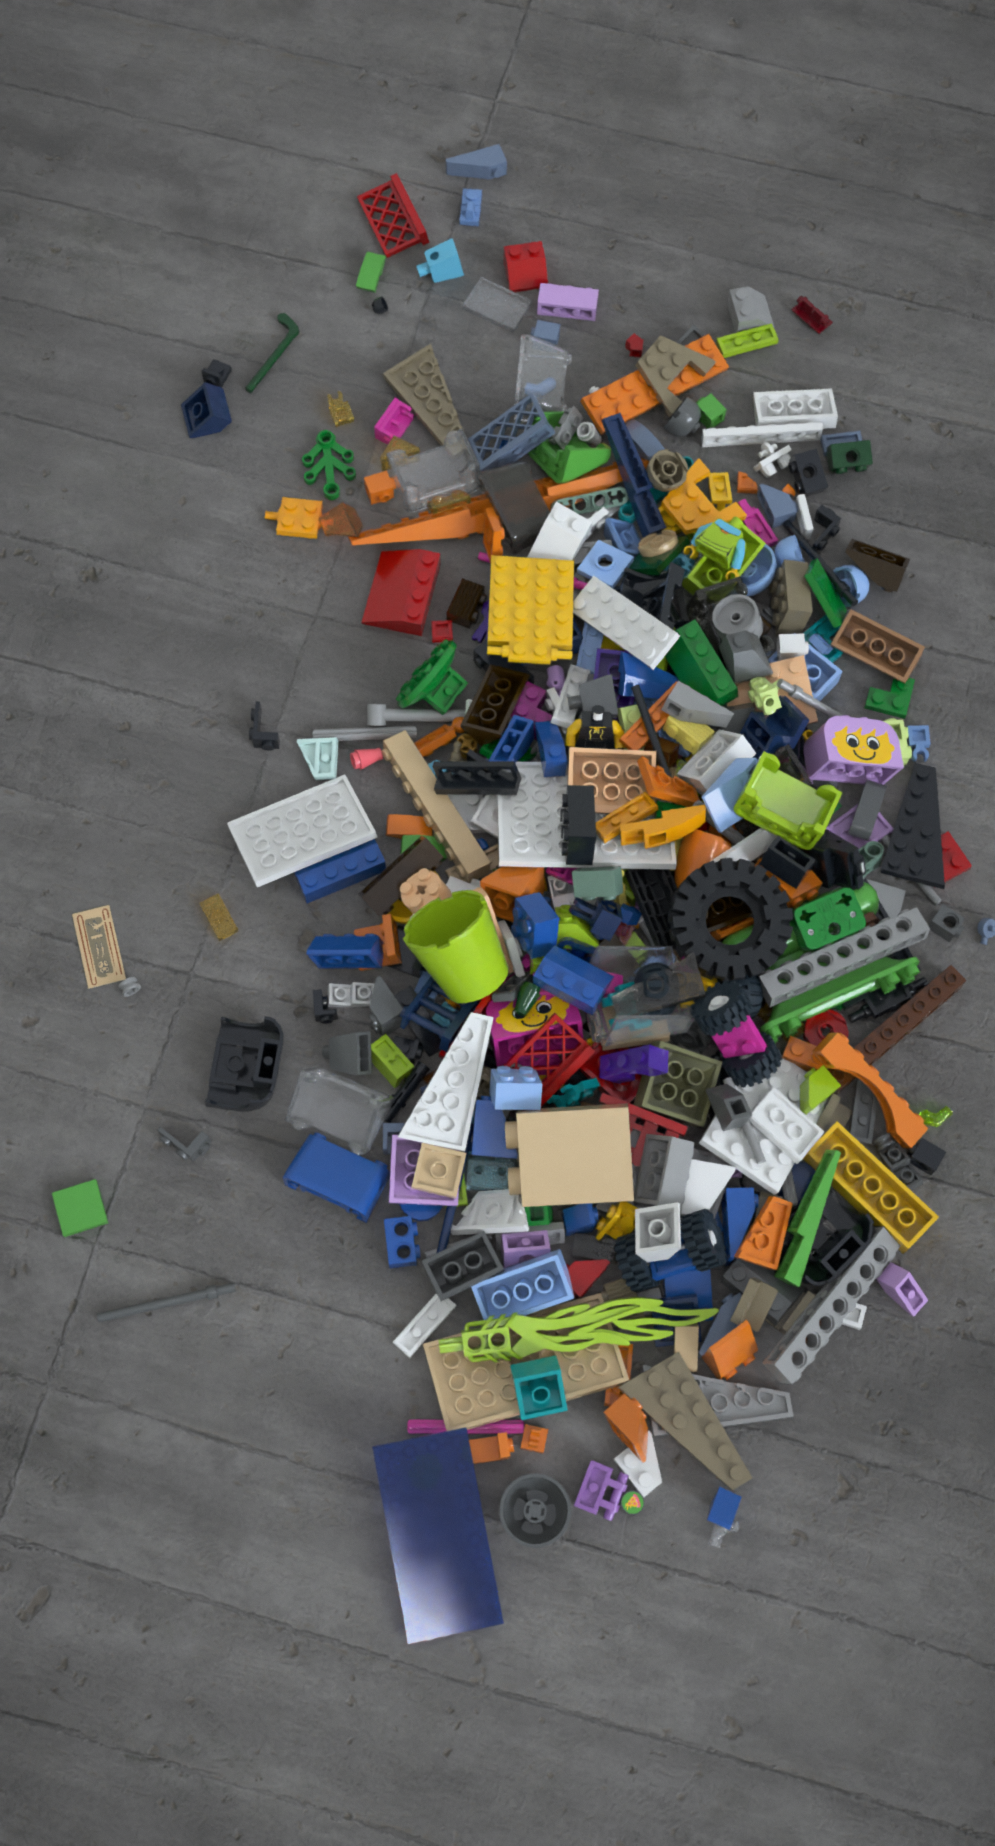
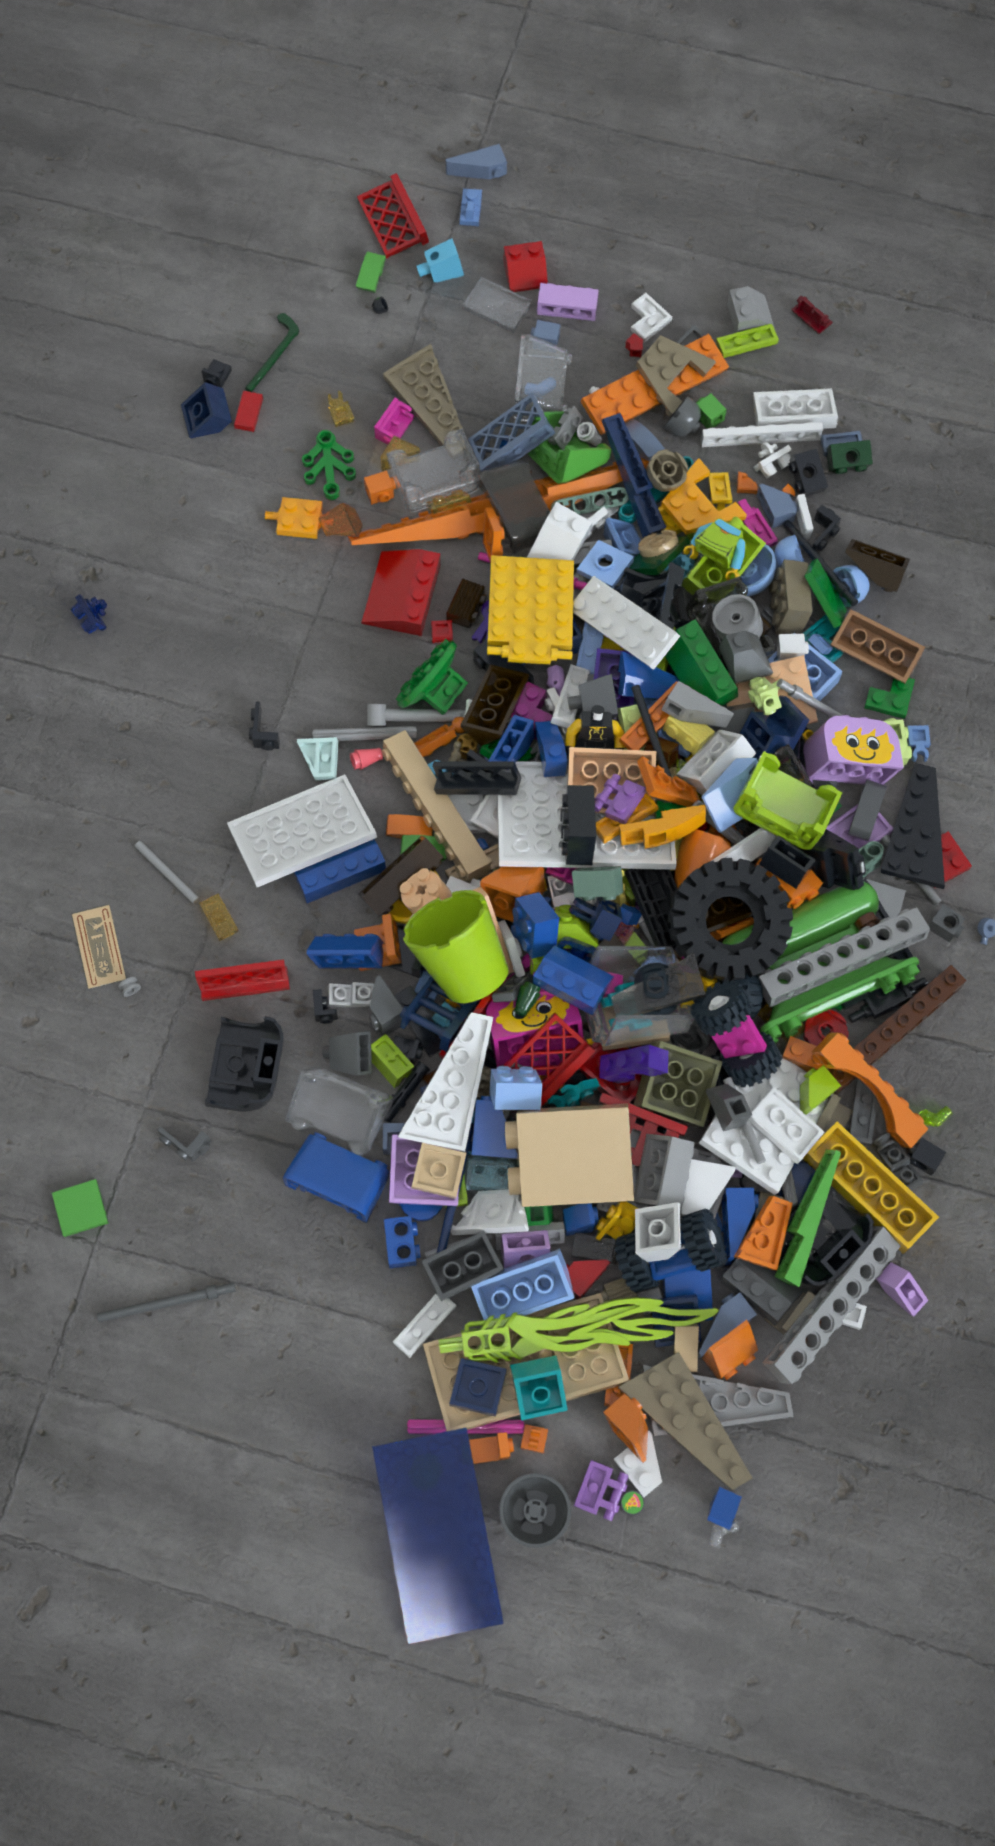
dark tan panel [730,1277,778,1332] -> none
green axle [790,888,866,951] -> none
none -> clear blue hips [71,594,107,634]
none -> light grey bar [134,841,199,904]
none -> red fence [195,959,290,1001]
none -> red tile [234,391,263,432]
none -> dark blue plate [449,1358,507,1417]
none -> medium lavender plate [594,774,646,824]
none -> white tile [630,293,672,343]

